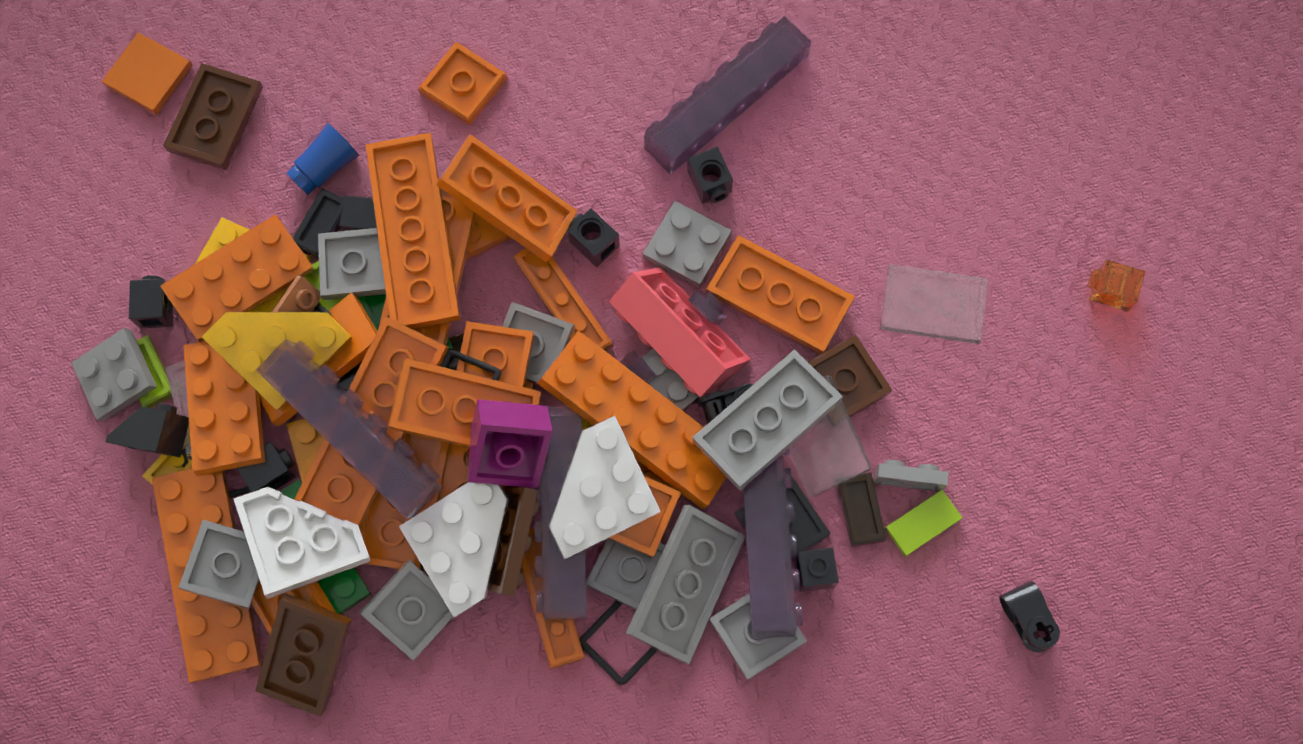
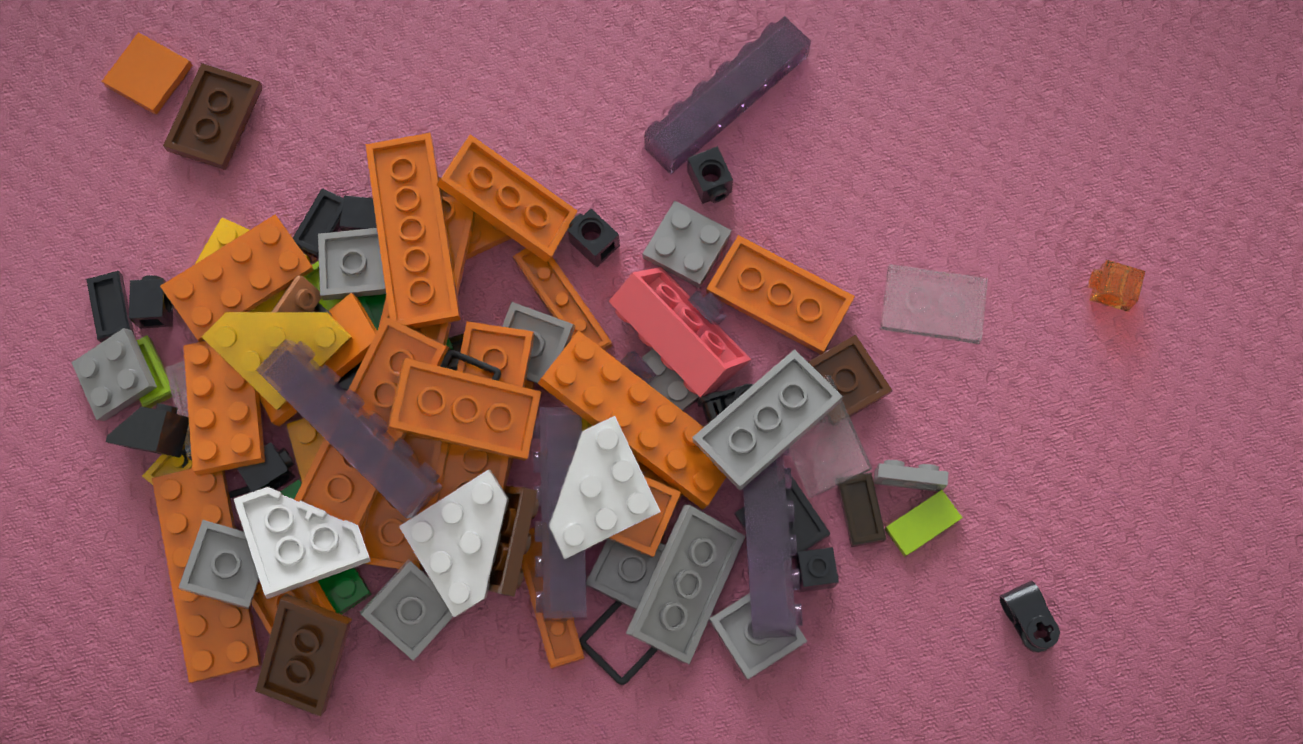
blue plant [286,123,360,195] -> none
orange tile [418,42,507,126] -> none
magenta slope [468,399,553,488] -> none
none -> black tile [86,271,134,343]

